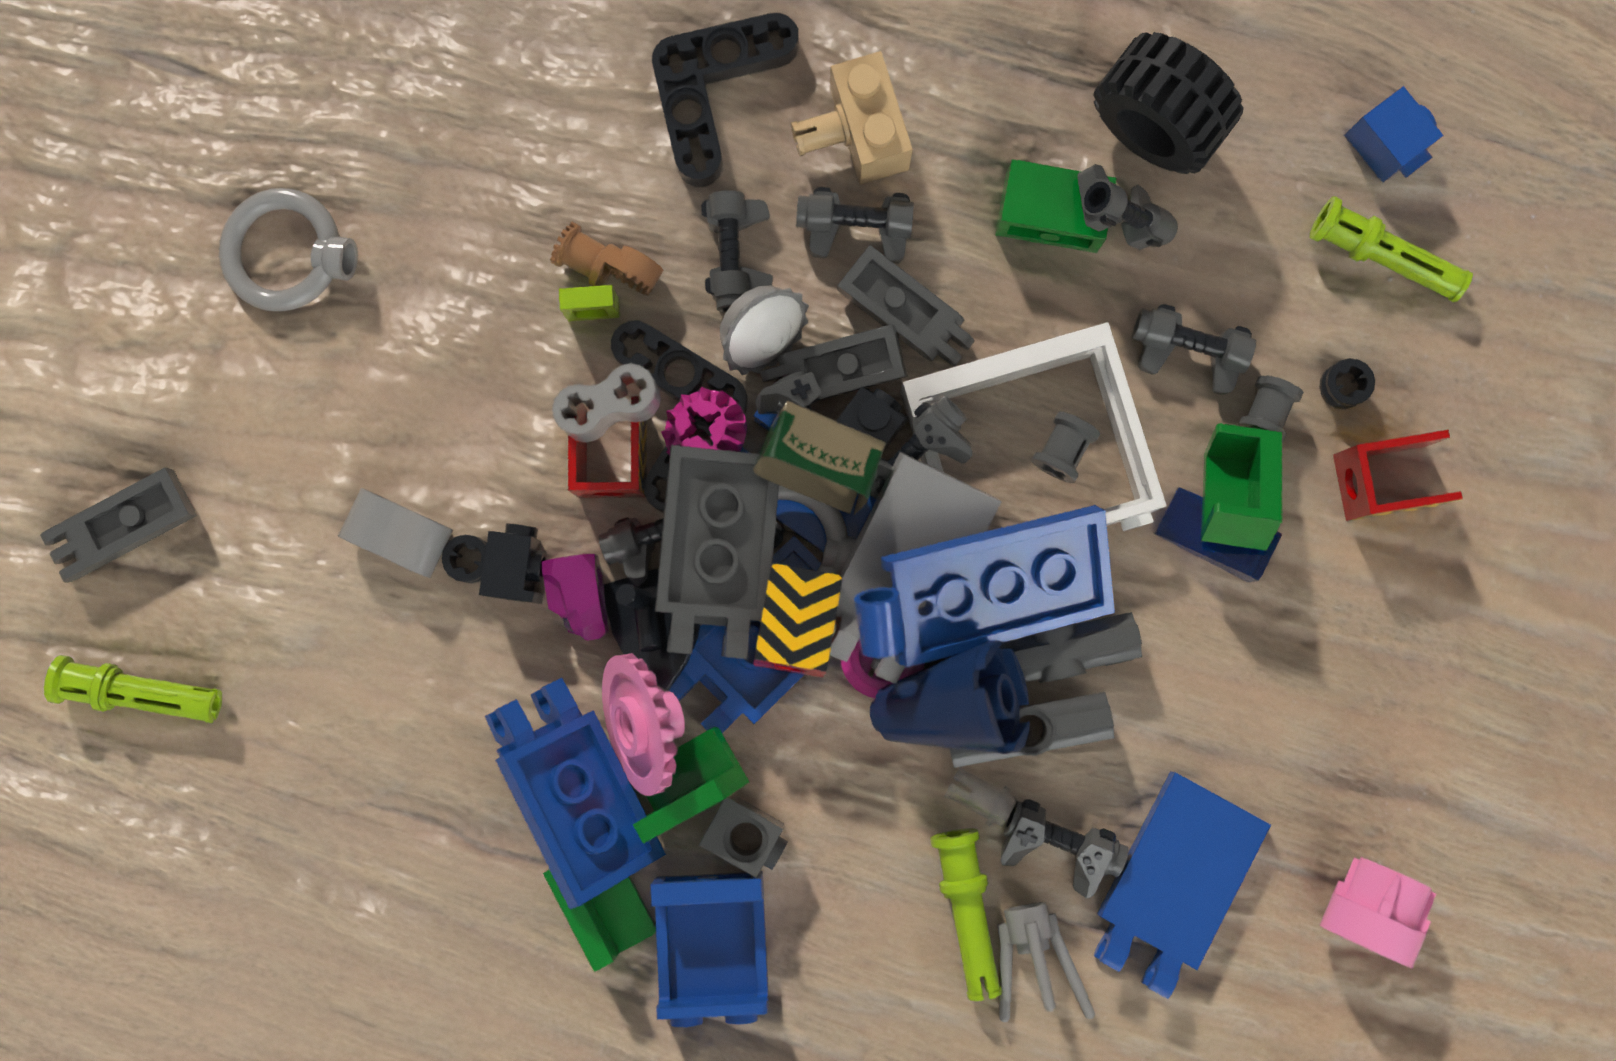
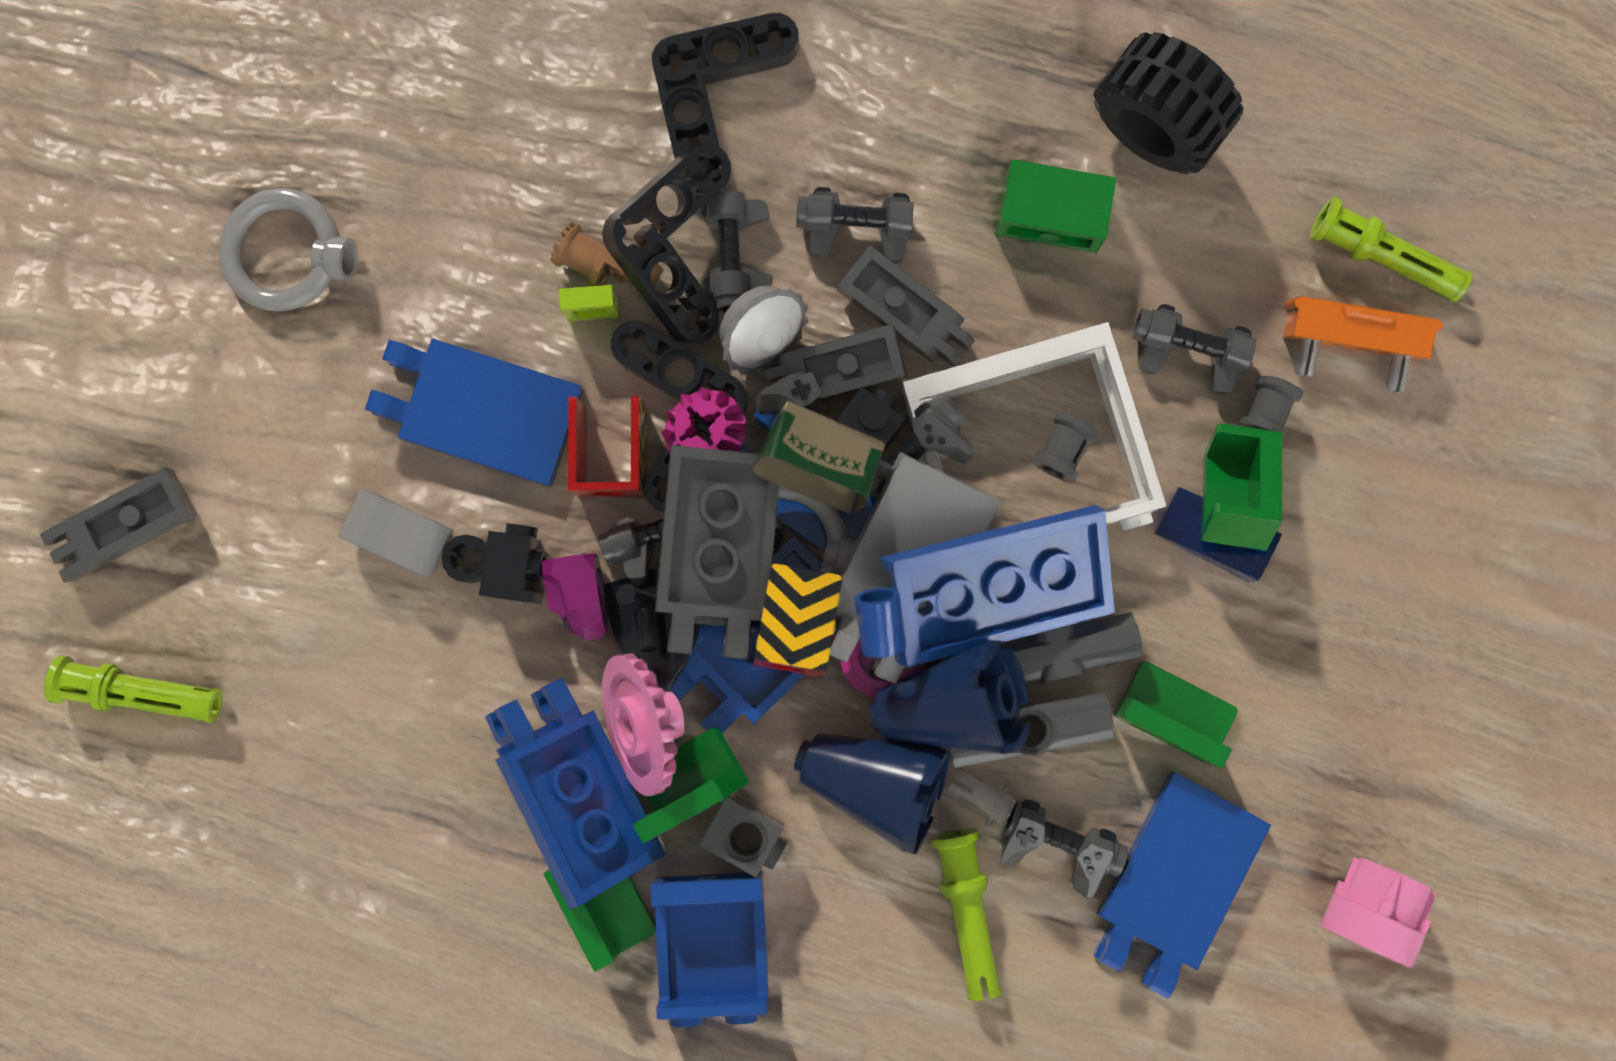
light grey axle [552,364,661,442] -> none
tan brick [790,51,913,185] -> none
light grey plant [997,902,1095,1022] -> none
dark grey piece [1077,164,1178,250] -> none
black bush [1319,358,1375,410] -> none
red piece [1333,430,1463,521] -> none
blue brick [1344,86,1444,183] -> none
none -> blue tile [365,338,585,488]
none -> black beam [602,144,731,343]
none -> dark blue cone [794,733,951,854]
none -> green panel [1114,661,1238,769]
none -> orange piece [1283,296,1443,393]

